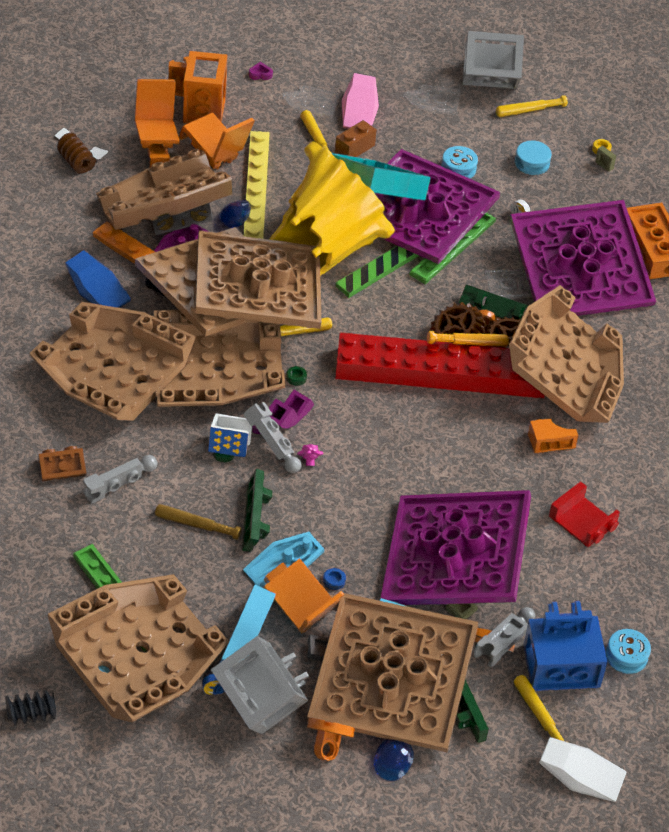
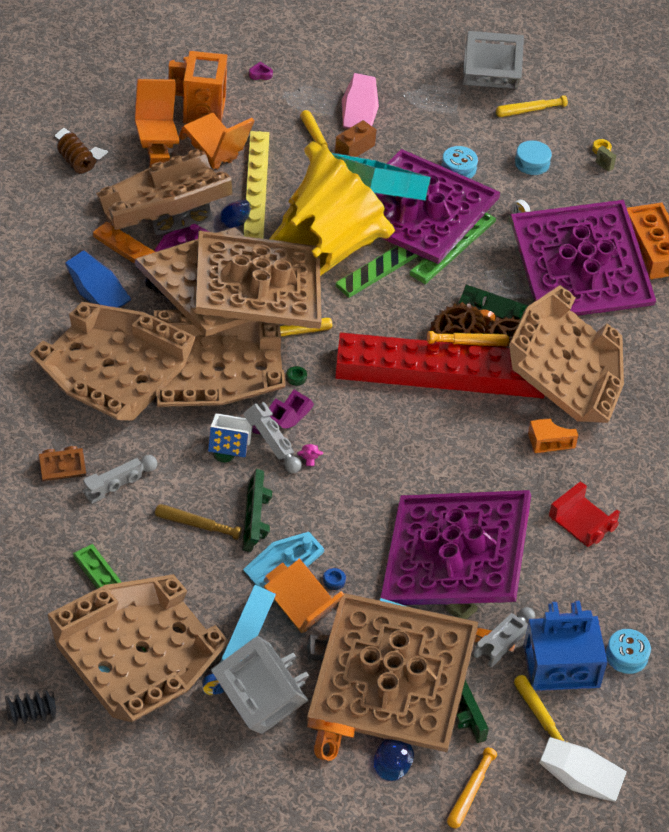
none -> light orange piece [447,747,497,829]

